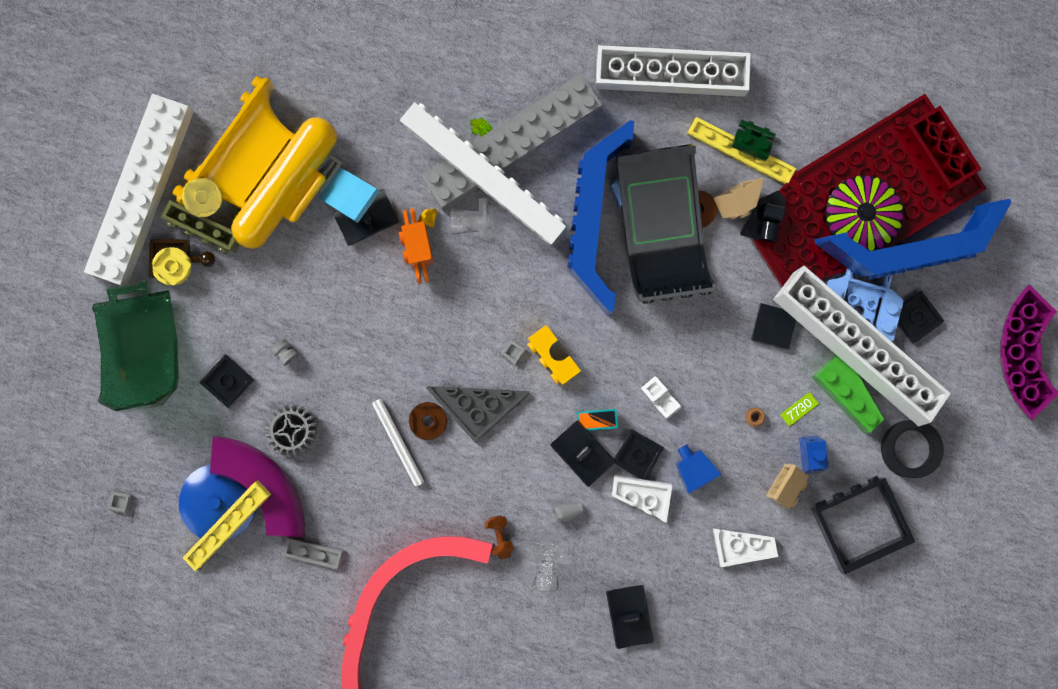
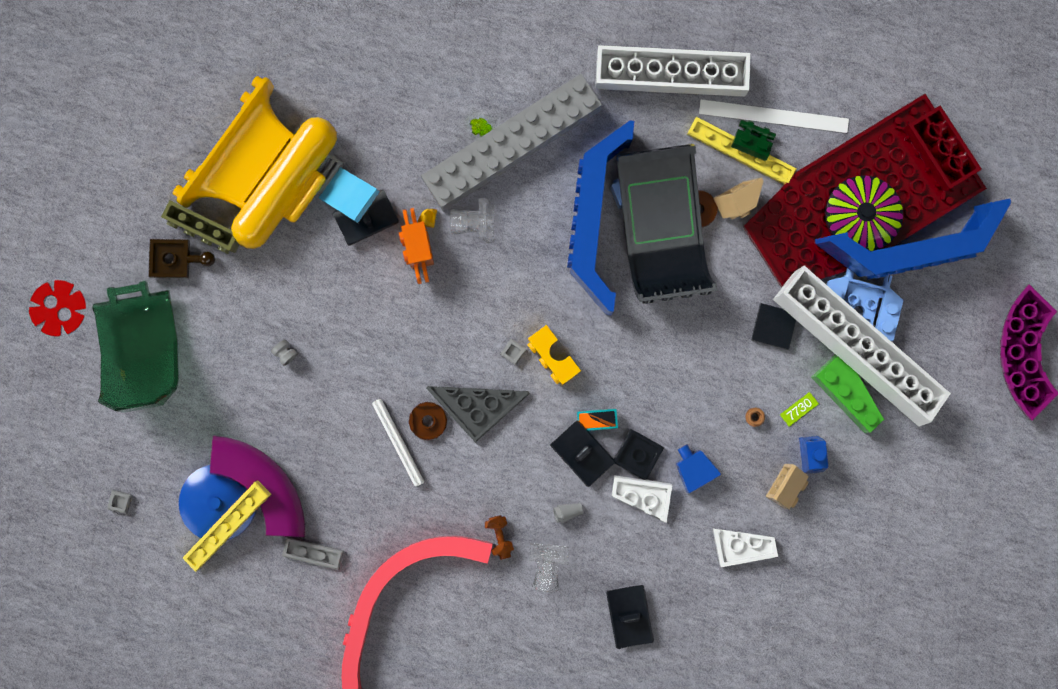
white brick [84,93,194,287] -> none
light yellow tile [152,247,192,286] -> none
light yellow tile [182,178,222,217] -> none
black tile [199,354,255,408] -> none
light grey gear [265,404,318,457] -> none
white brick [400,102,566,245] -> none
white slope [641,376,681,420] -> none
black panel [740,190,786,243] -> none
black window [811,475,915,574] -> none
black tyre [881,420,944,478] -> none
black tile [898,291,944,344] -> none
none -> red piece [29,280,86,336]
none -> white sticker [699,100,849,133]

